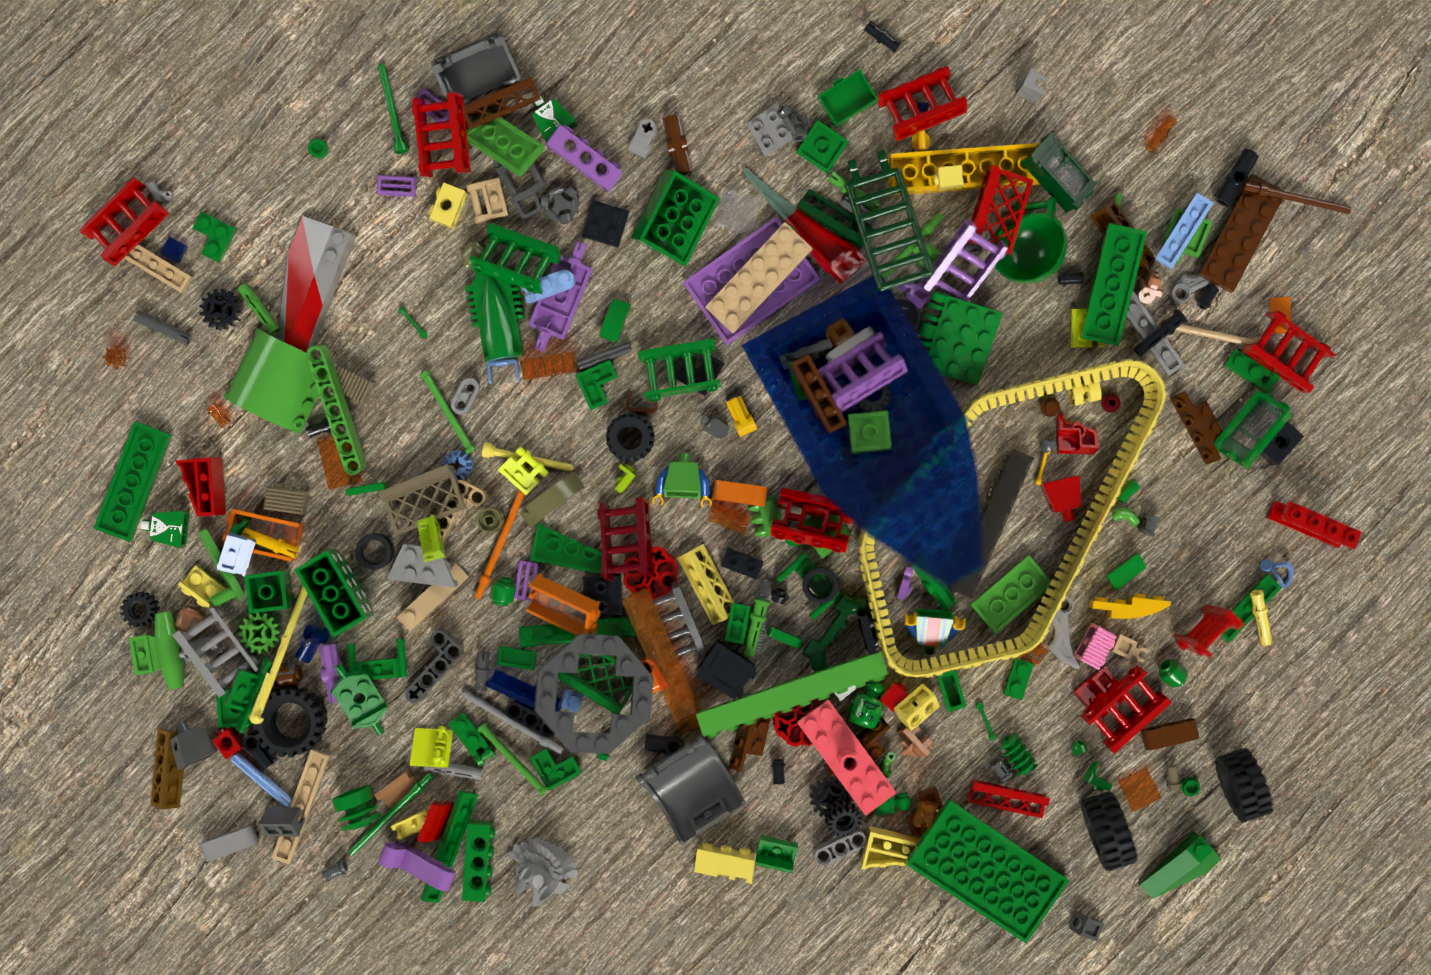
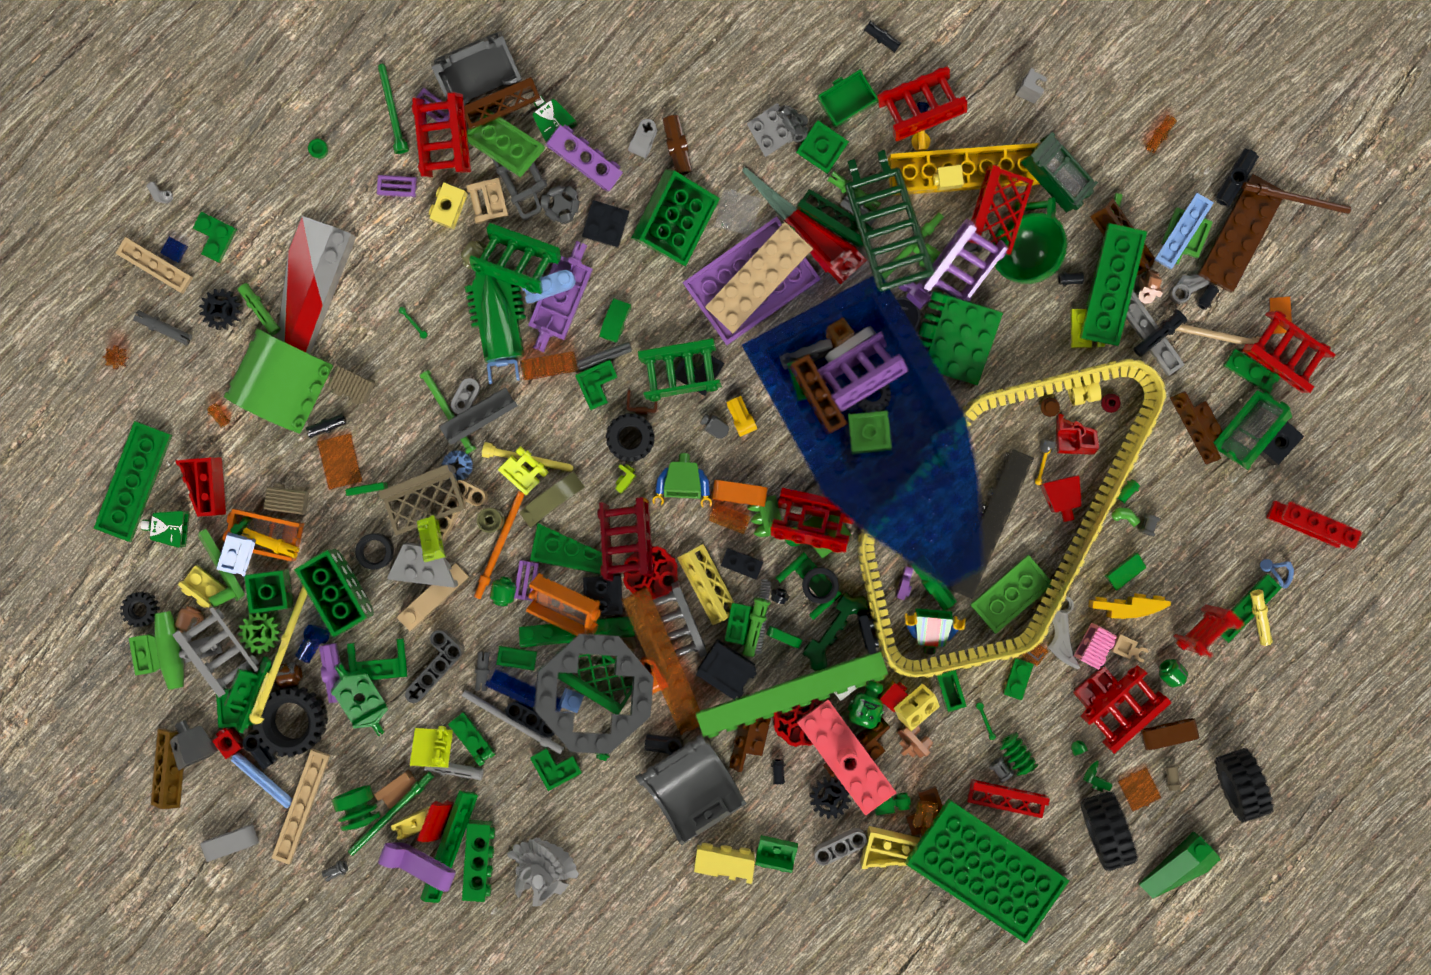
red fence [79,177,170,267] -> none
dark grey hinge [258,807,305,837] -> none
bright green beam [306,344,366,475] -> none
bright green bar [477,722,549,796] -> none
black tyre [824,800,862,838] -> none
bright green arm [879,752,896,778] -> none
dark grey bracket [1069,911,1104,941] -> none
green plate [1180,777,1200,797] -> none
none -> dark grey fence [439,387,518,445]

